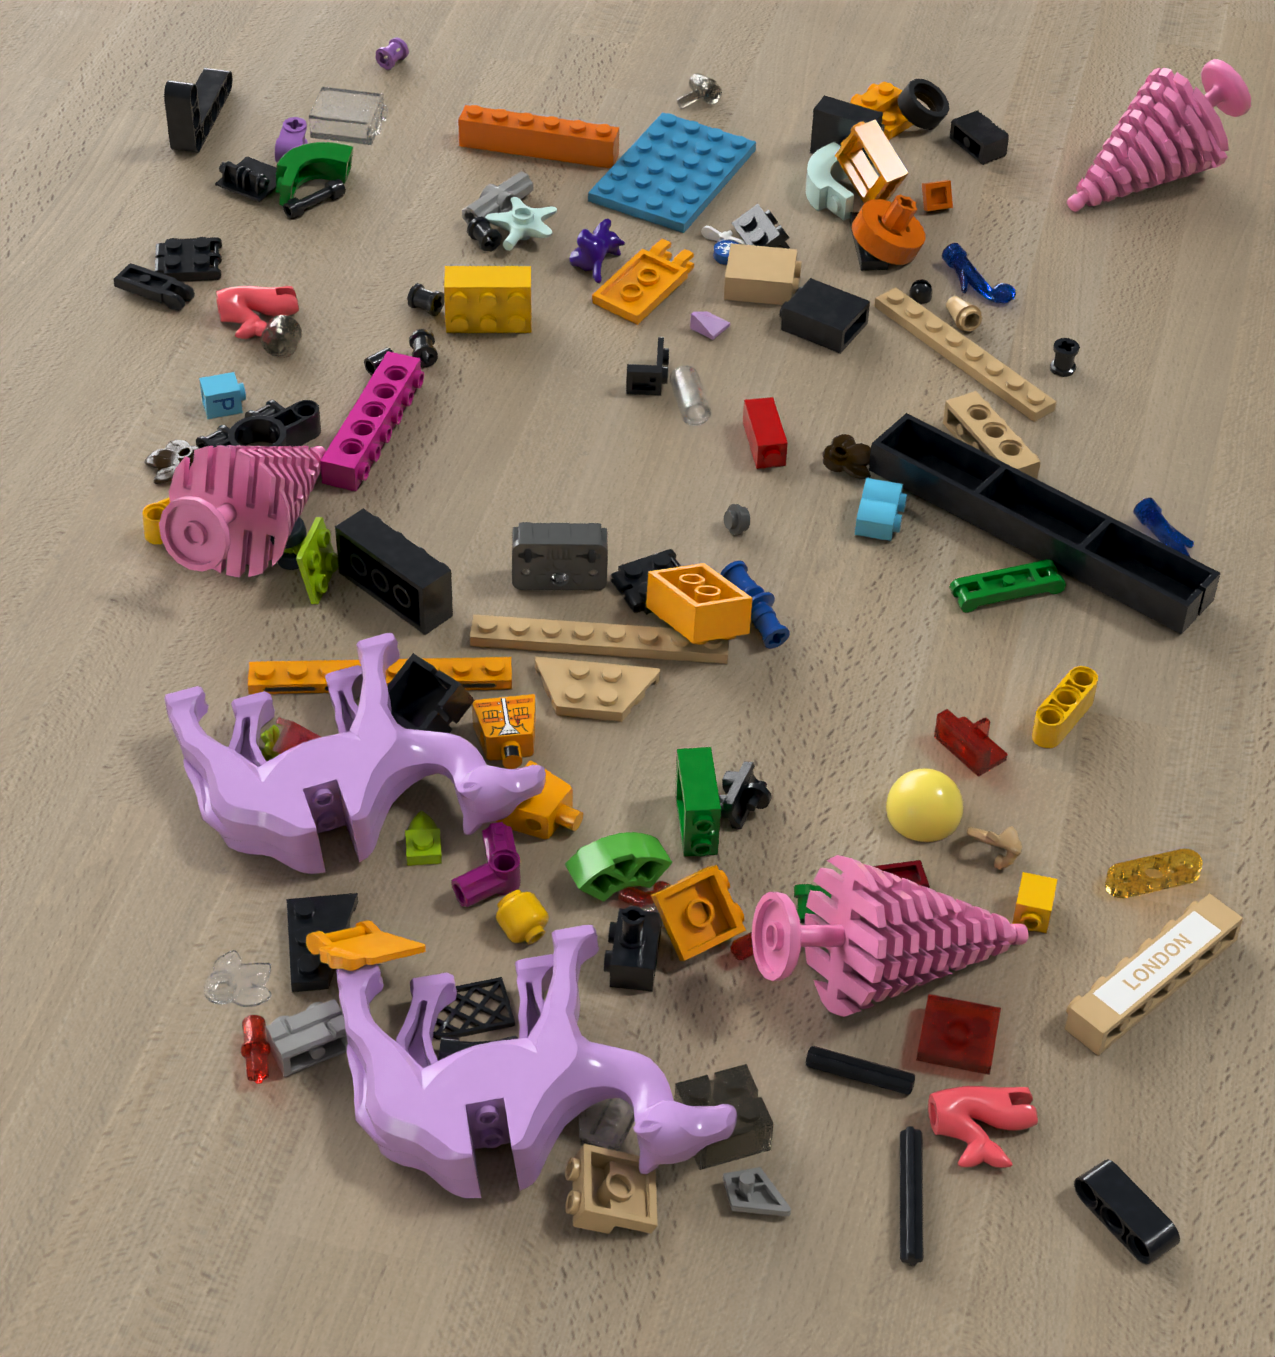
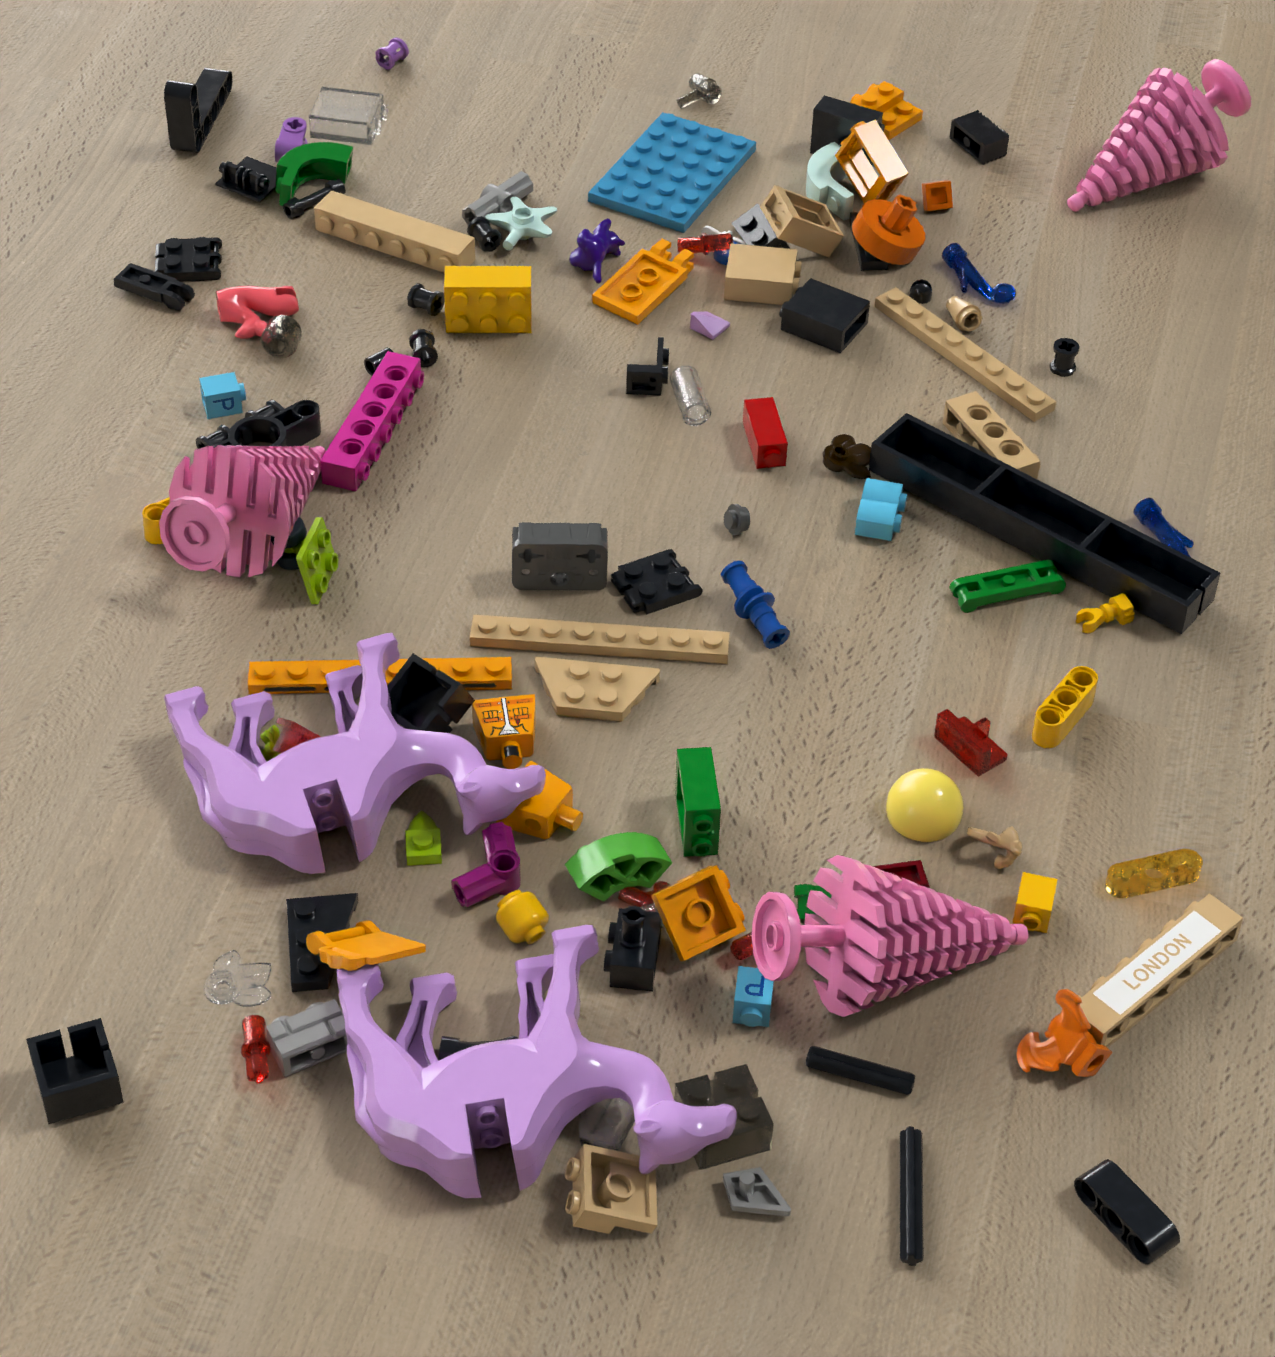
plate [144,440,200,484] -> none
black brick [335,508,453,635] -> none
black window [433,977,515,1040] -> none
orange brick [458,105,620,168] -> none
light orange brick [646,563,752,645] -> none
black hips [719,761,772,829] -> none
black tyre [898,79,949,130] -> none
clear red plate [916,994,1001,1075] -> none
coral piece [928,1086,1038,1168] -> none
none -> black piece [26,1018,124,1124]
none -> tan brick [314,191,475,273]
none -> clear red axle [677,233,734,255]
none -> medium azure brick [732,966,774,1027]
none -> tan window [760,185,844,257]
none -> orange animal [1016,989,1112,1077]
none -> yellow piece [1076,593,1135,633]

